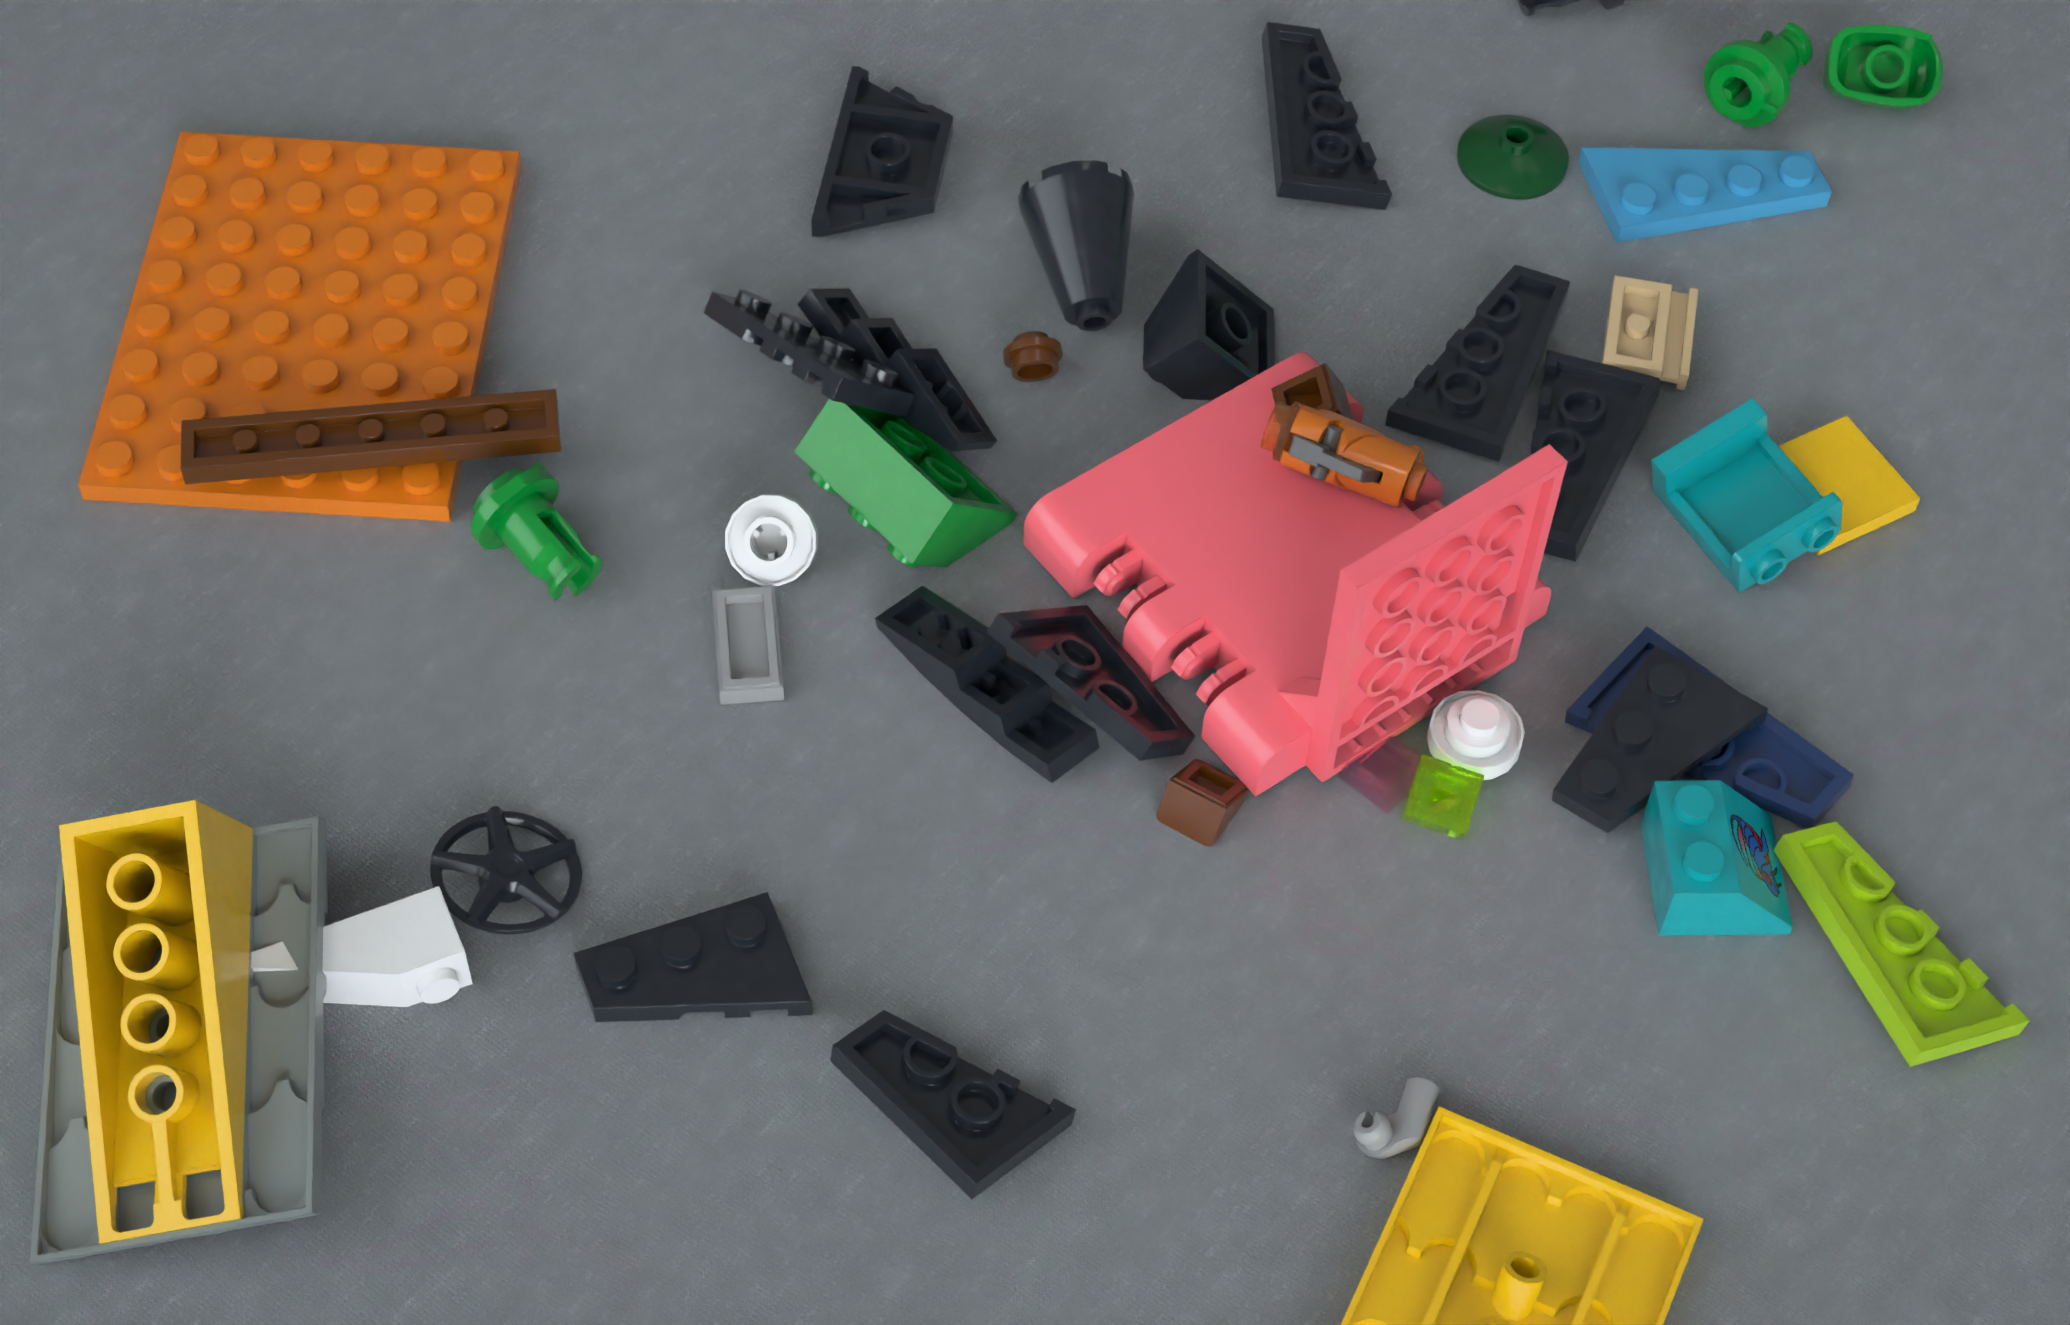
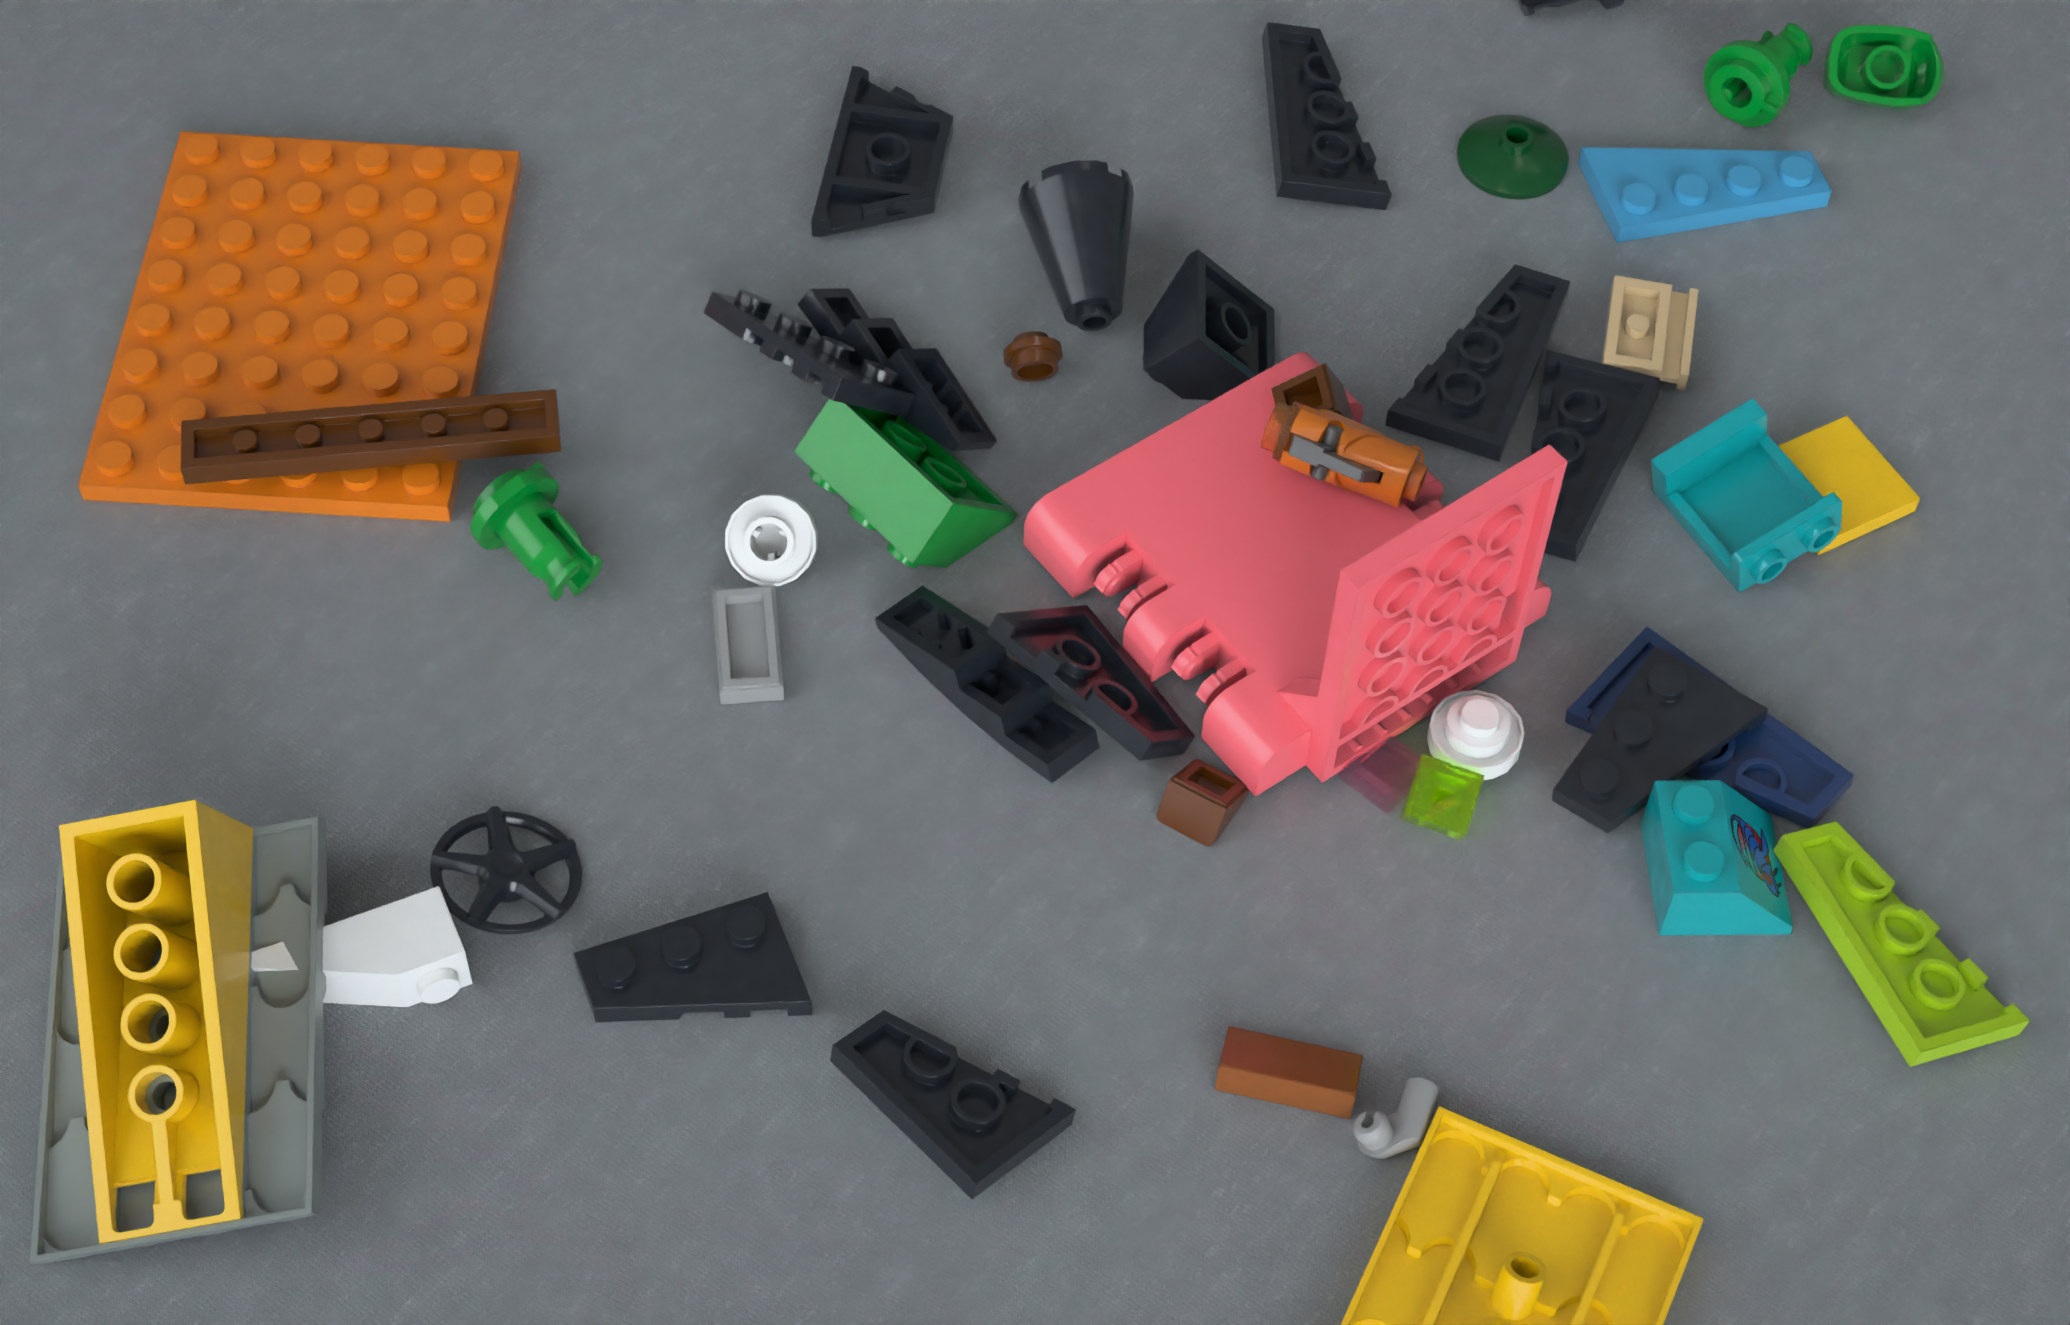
none -> dark orange slope [1215,1026,1363,1119]

